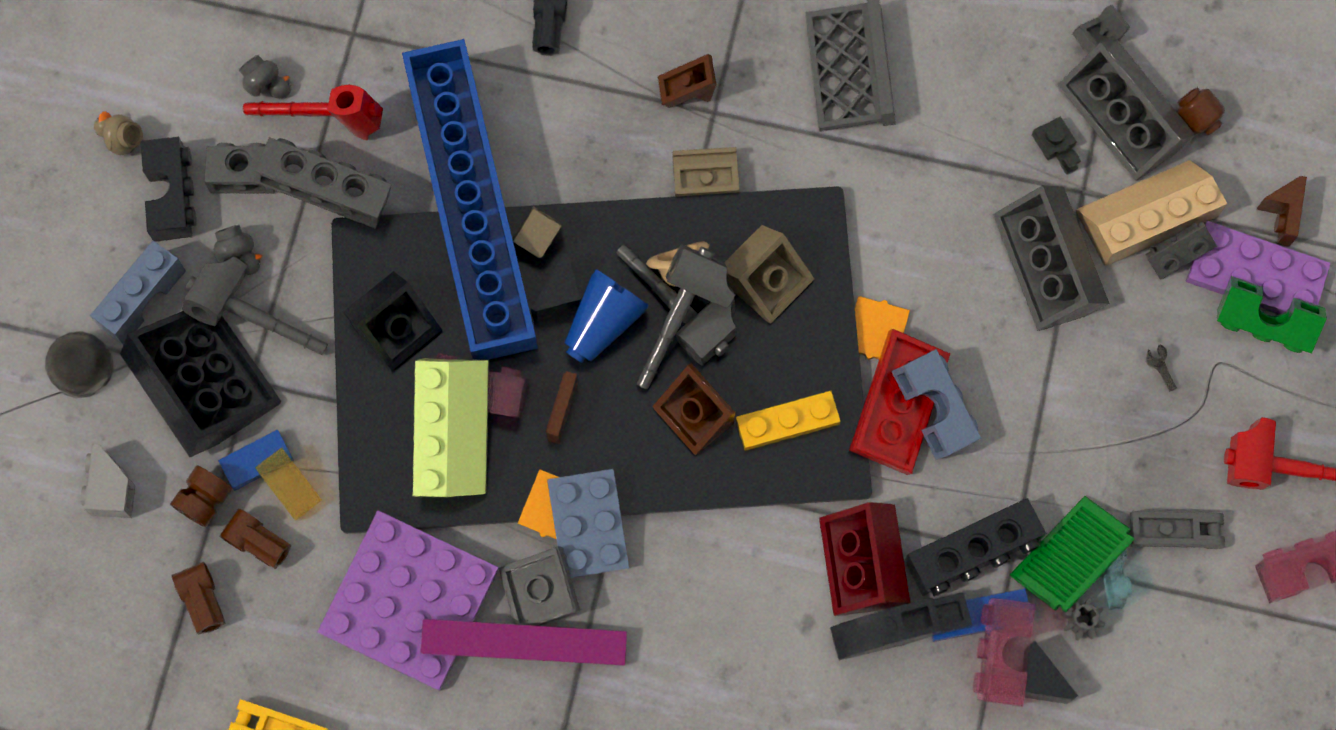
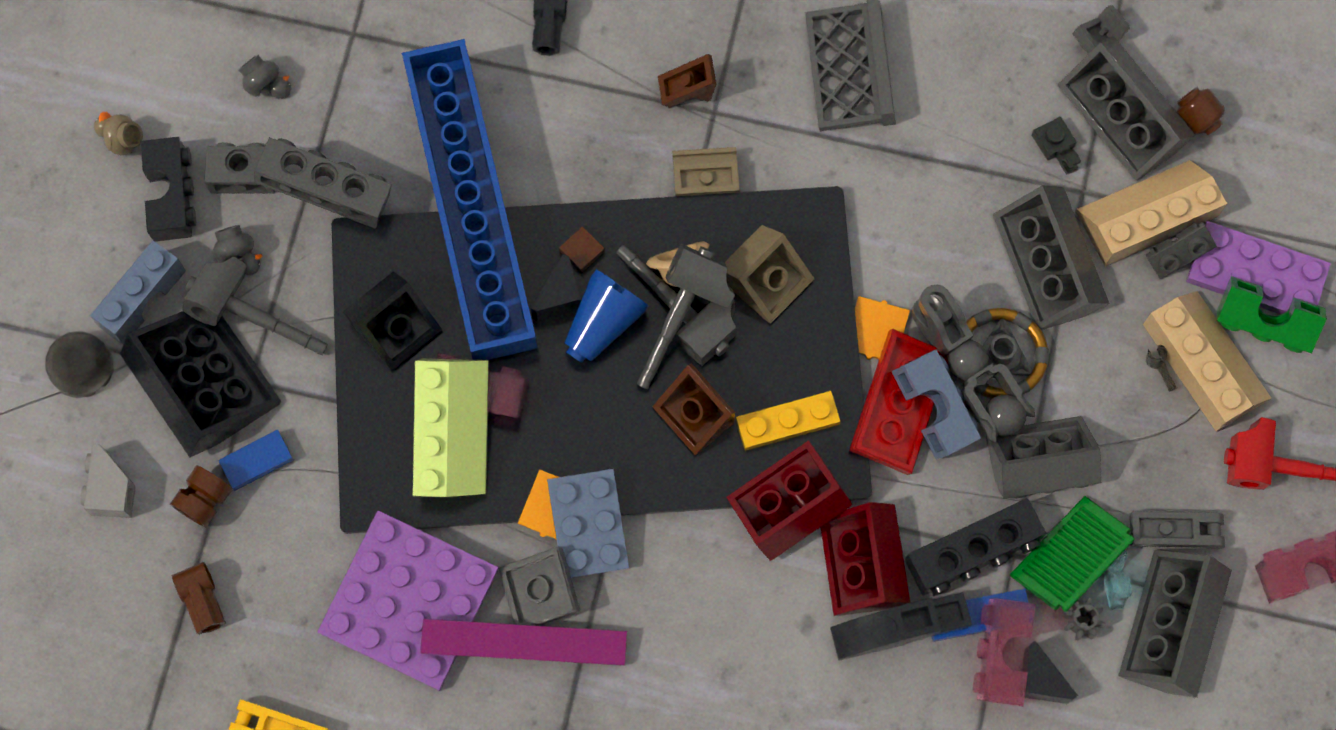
reddish brown piece [219,508,291,570] -> none
red piece [243,85,383,140] -> none
clear yellow tile [255,448,322,521] -> none
dark tan panel [513,206,561,258] -> none
reddish brown tile [546,371,578,444] -> none
reddish brown slope [1257,176,1307,247] -> none
none -> reddish brown tile [559,227,605,273]
none -> dark red slope [726,440,853,561]
none -> dark grey piece [911,285,1035,443]
none -> dark grey piece [964,308,1049,399]
none -> dark grey slope [985,416,1101,499]
none -> dark grey slope [1119,550,1232,698]
none -> tan slope [1143,291,1271,432]

